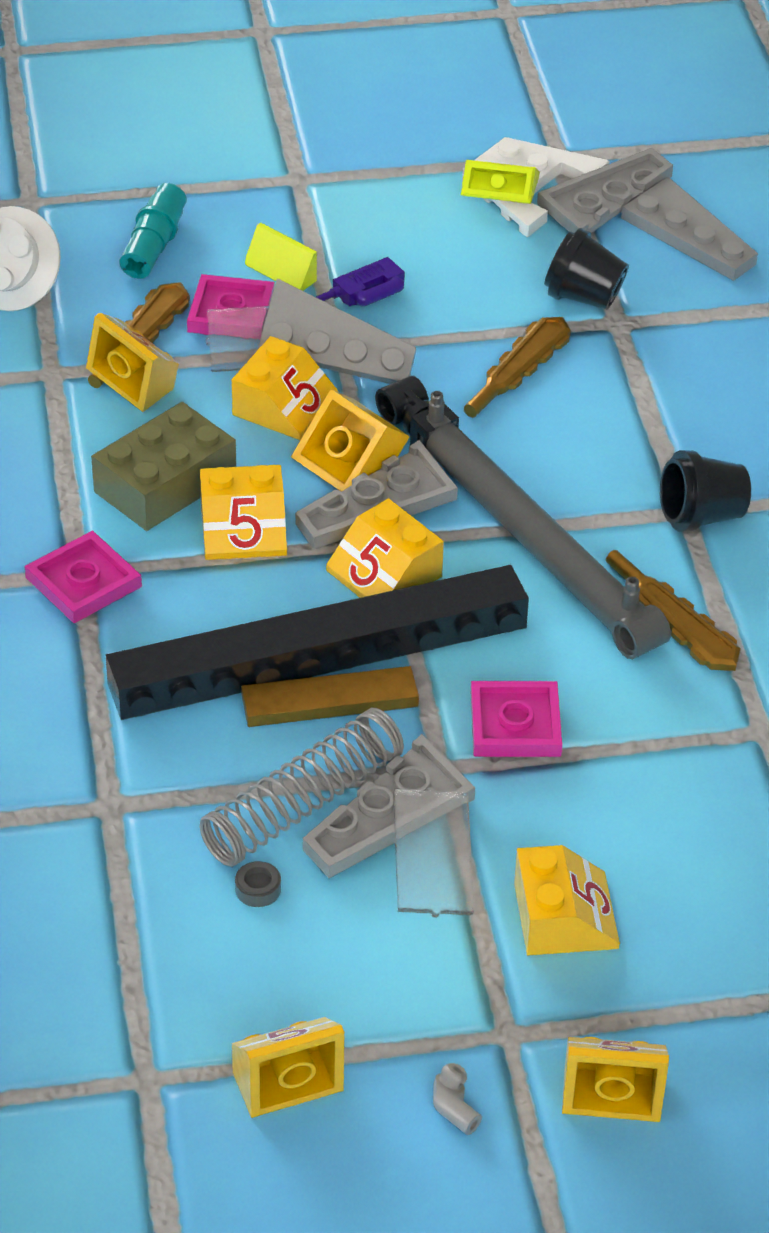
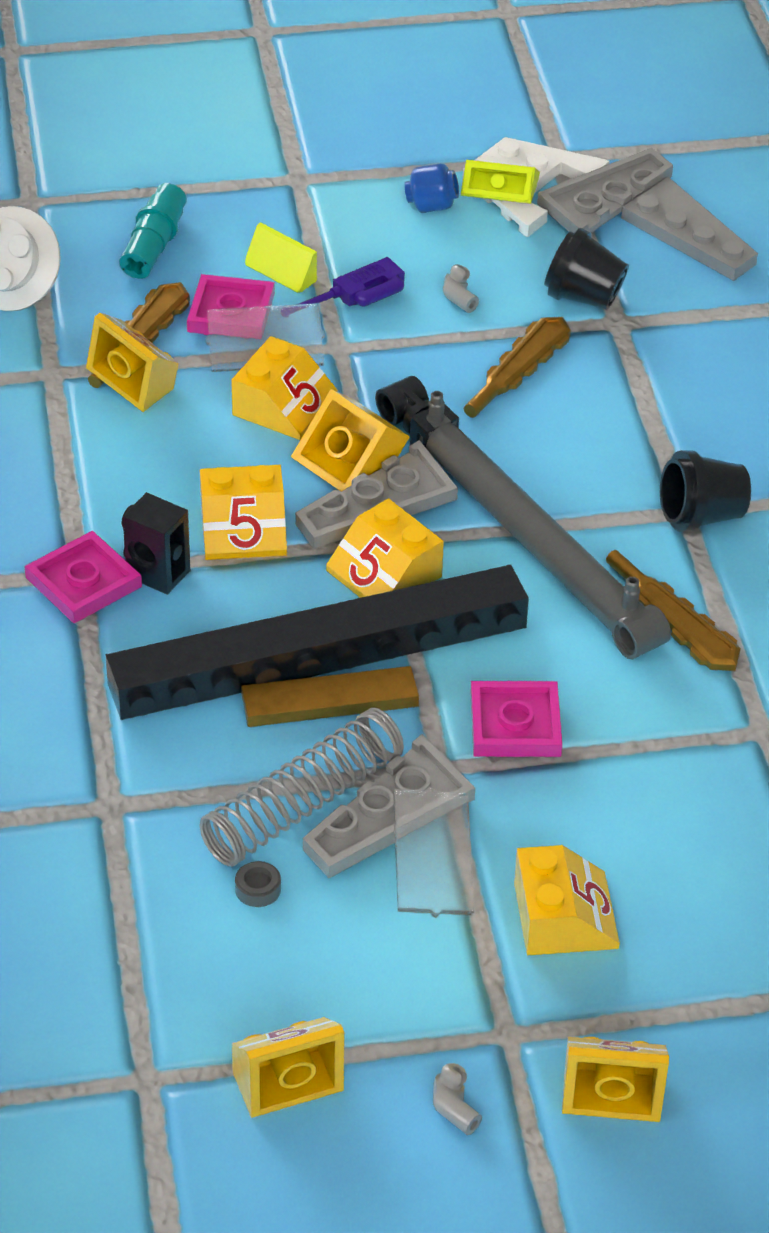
olive brick [91,402,236,531] -> none
light grey wing [258,278,416,384] -> none
none -> black brick [121,492,191,595]
none -> blue head [405,163,459,213]
none -> light grey arm [443,264,479,313]

